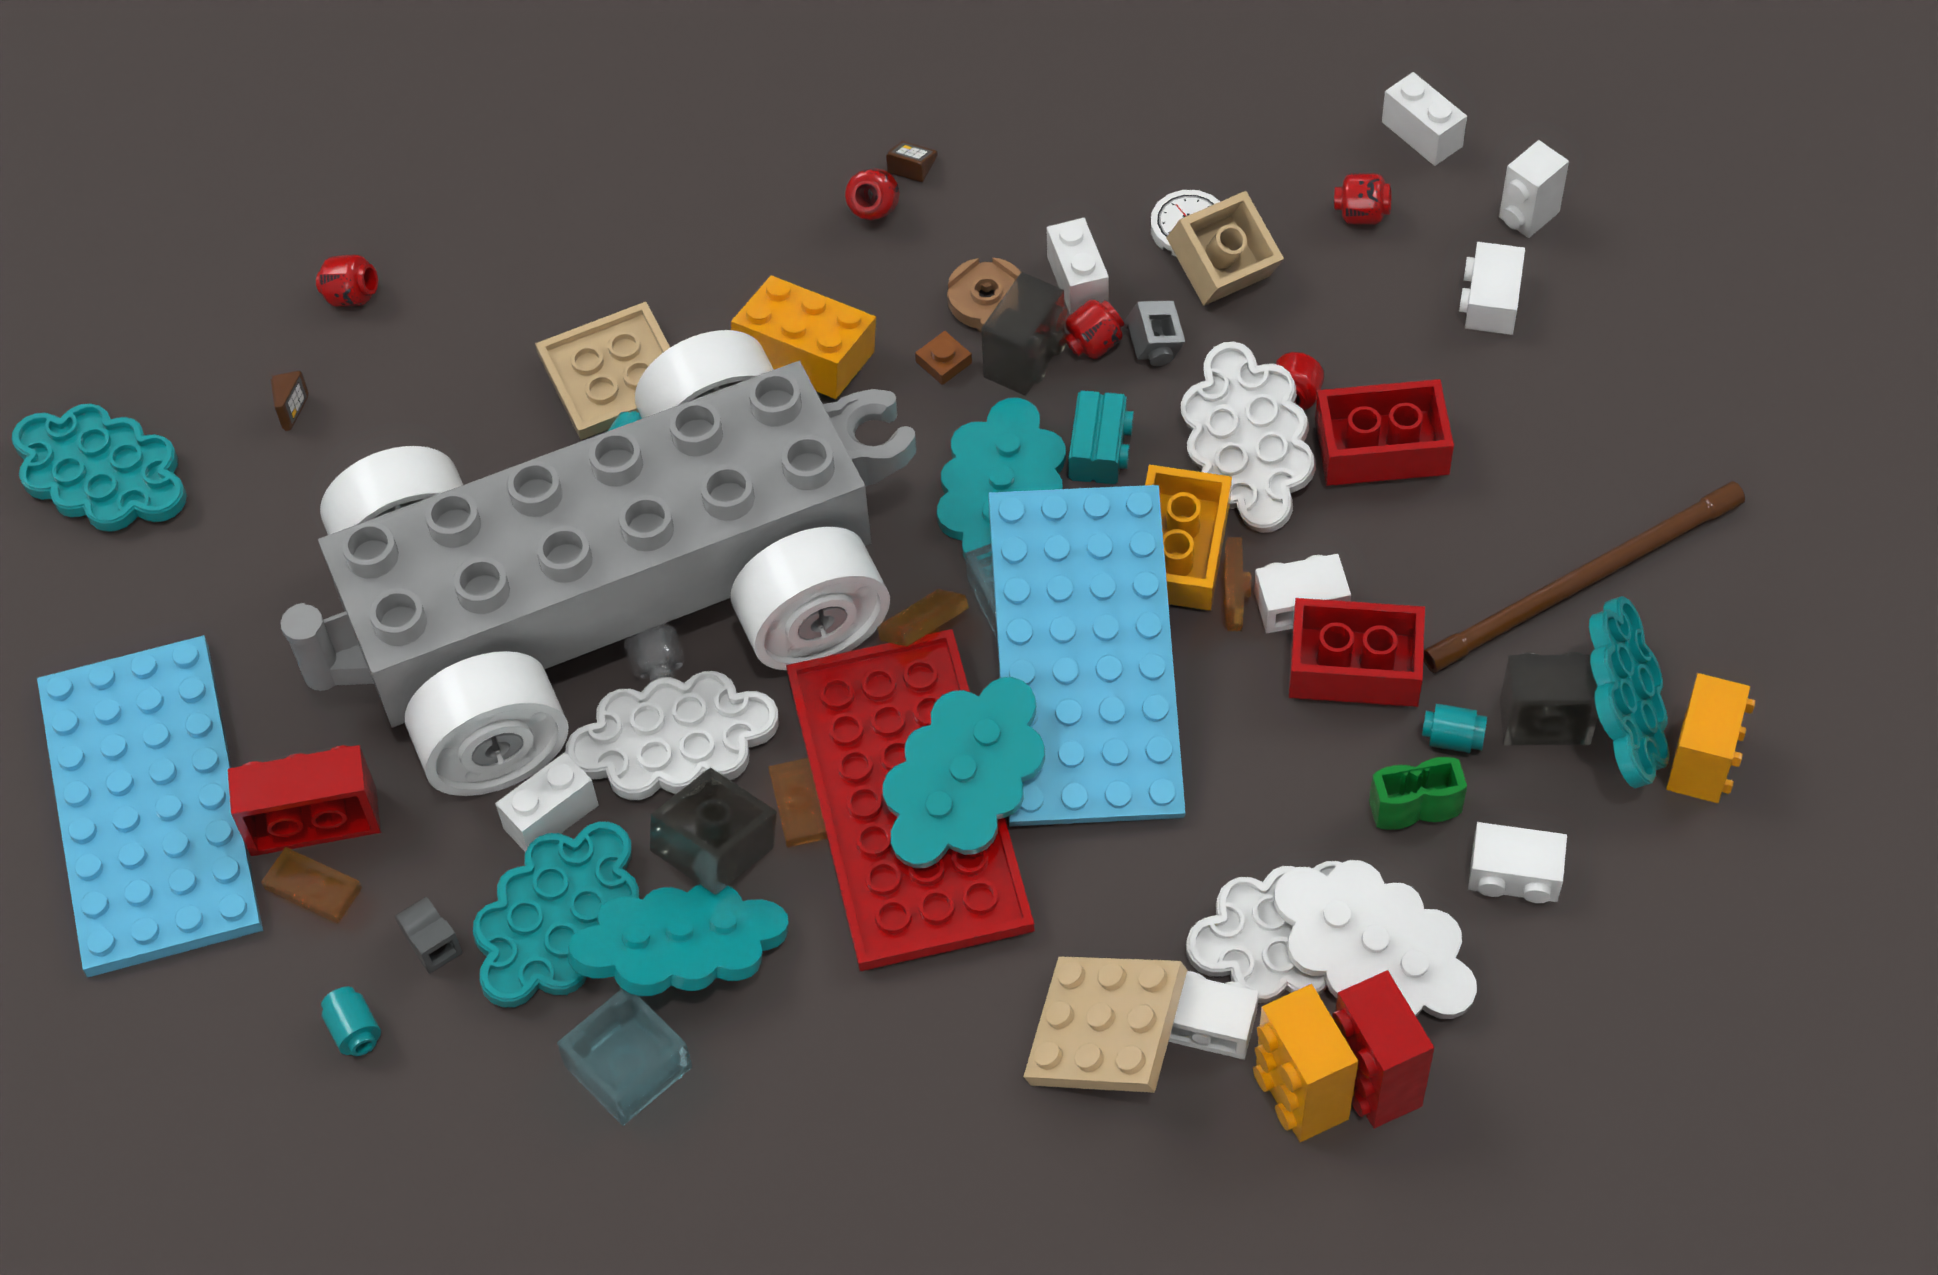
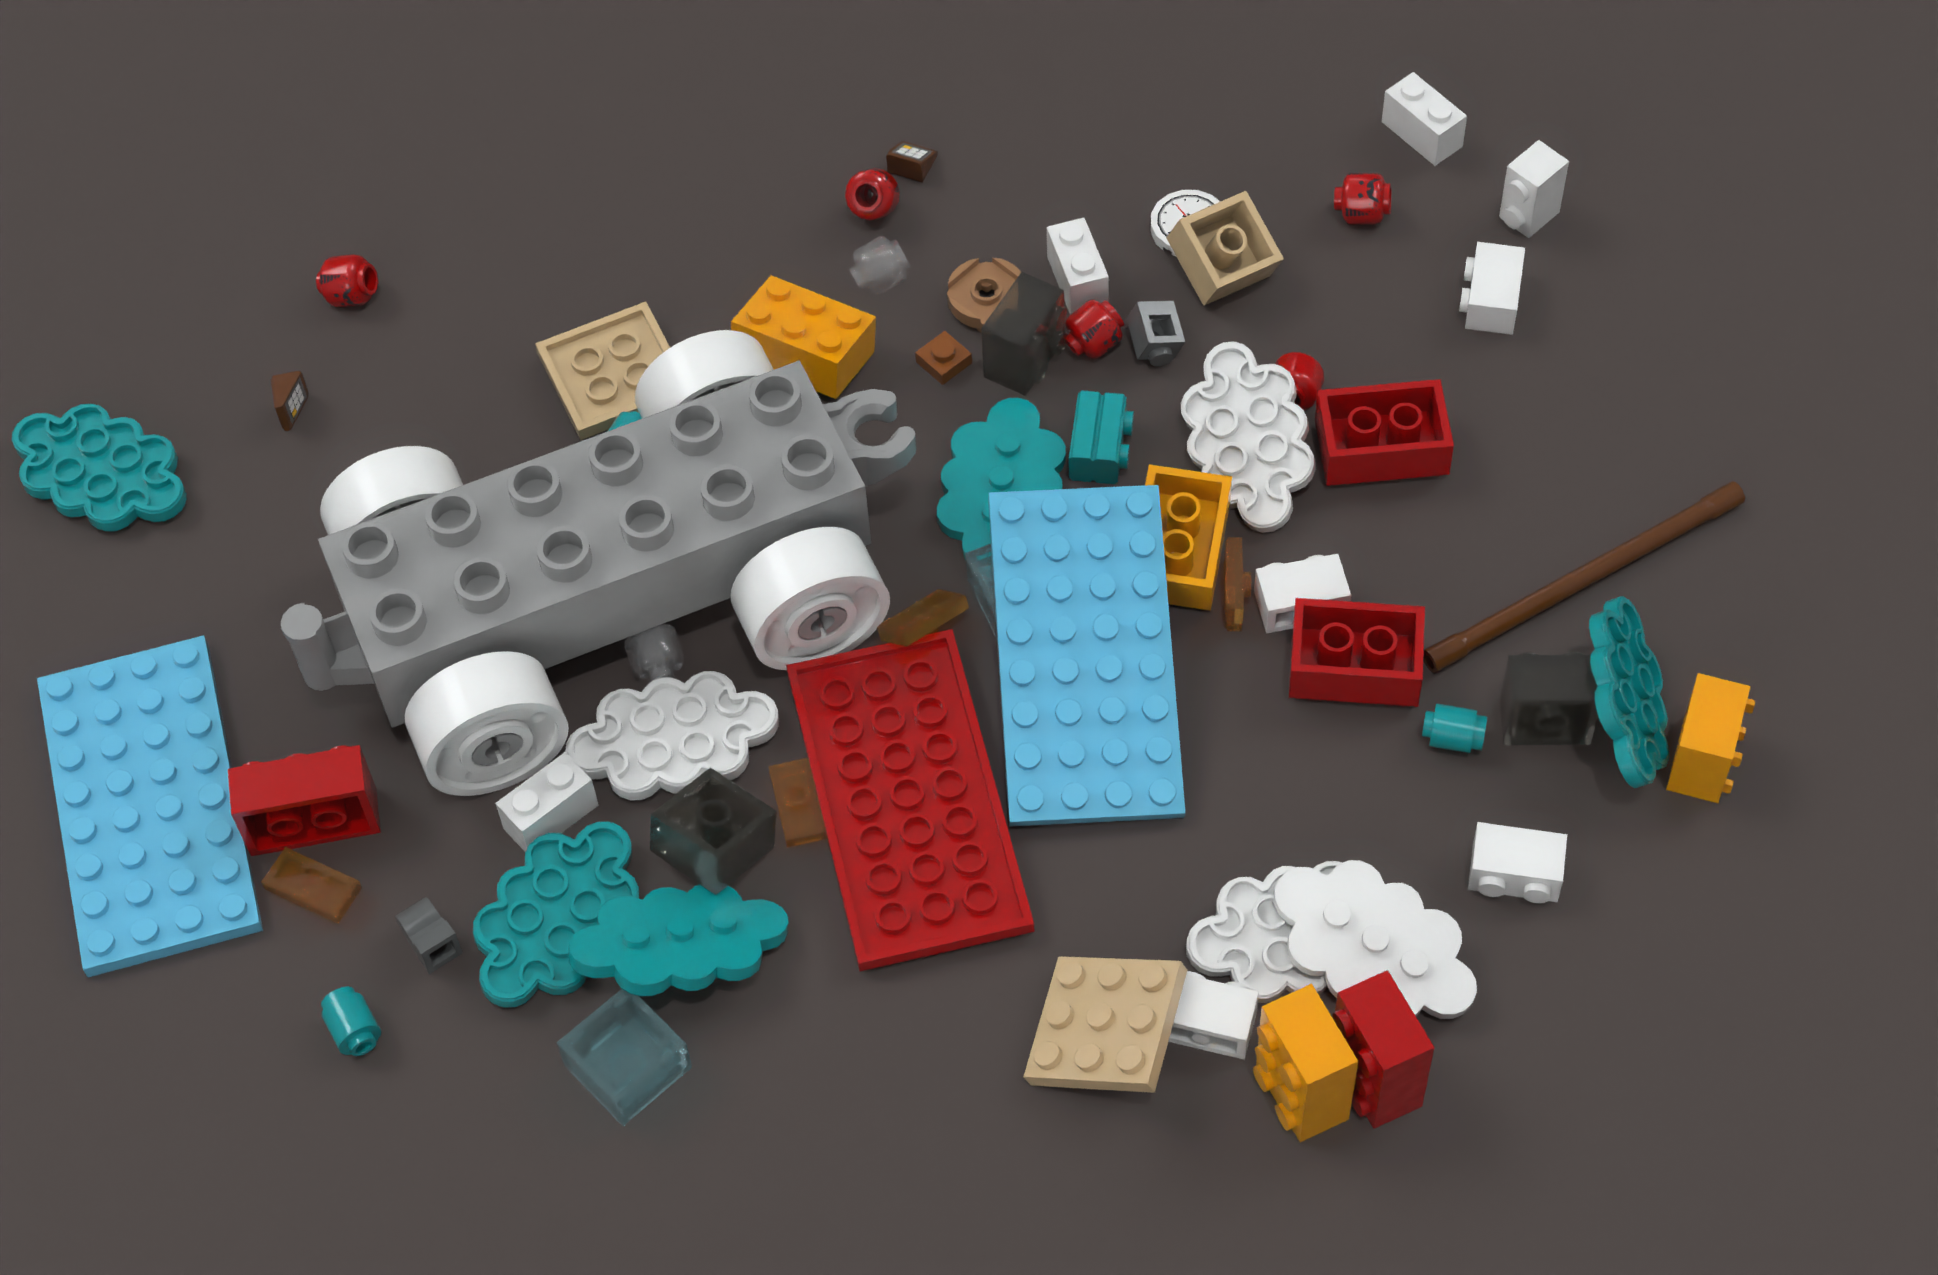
teal plate [883,677,1045,868] -> none
green brick [1369,757,1467,830] -> none
none -> clear head [850,236,911,295]

